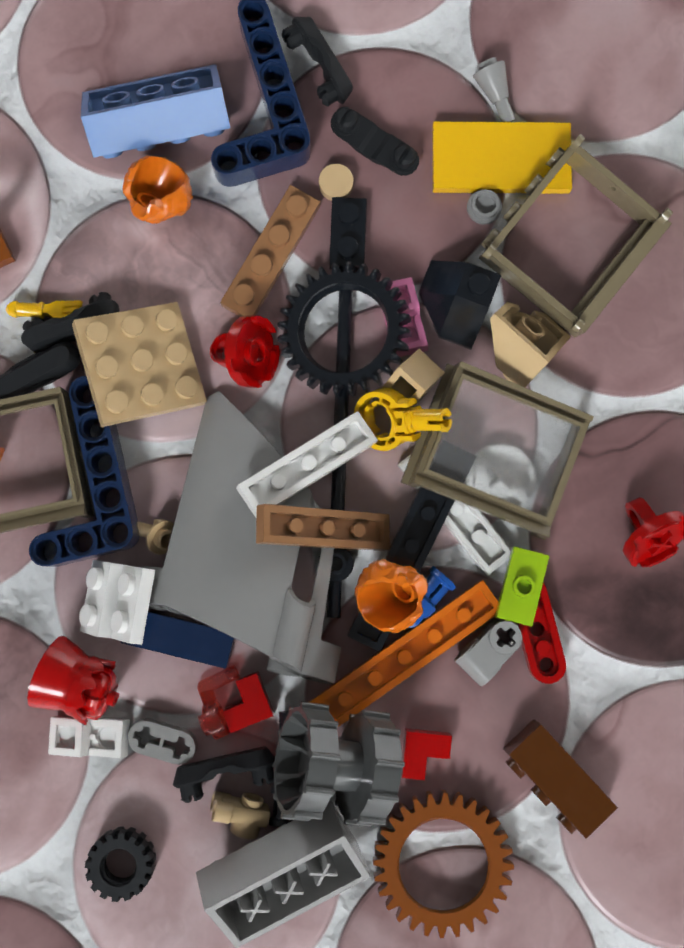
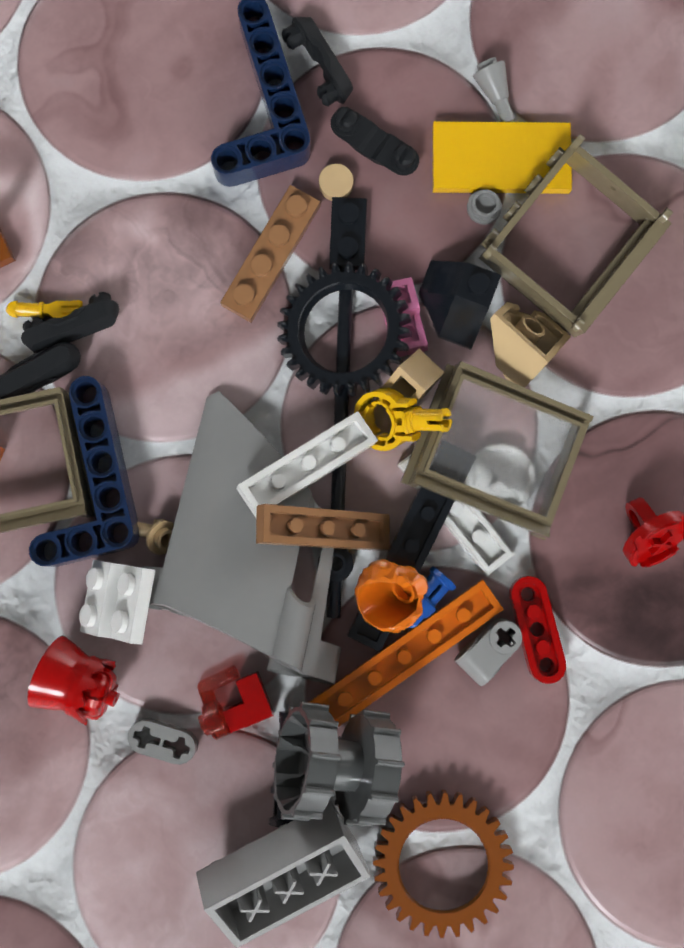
white slope [48,716,130,758] -> none
tan plate [72,302,207,427] -> none
medium blue slope [81,64,231,158] -> none
black tyre [85,826,156,902] -> none
dark blue tile [121,611,234,669] -> none
orange hair [122,156,193,224] -> none
black piece [173,746,275,803] -> none
red tile [210,315,280,388] -> none
tan plate [210,791,270,839] -> none
red piece [401,728,452,780] -> none
lime plate [495,546,549,627] -> none
reddish brown brick [503,719,618,839] -> none

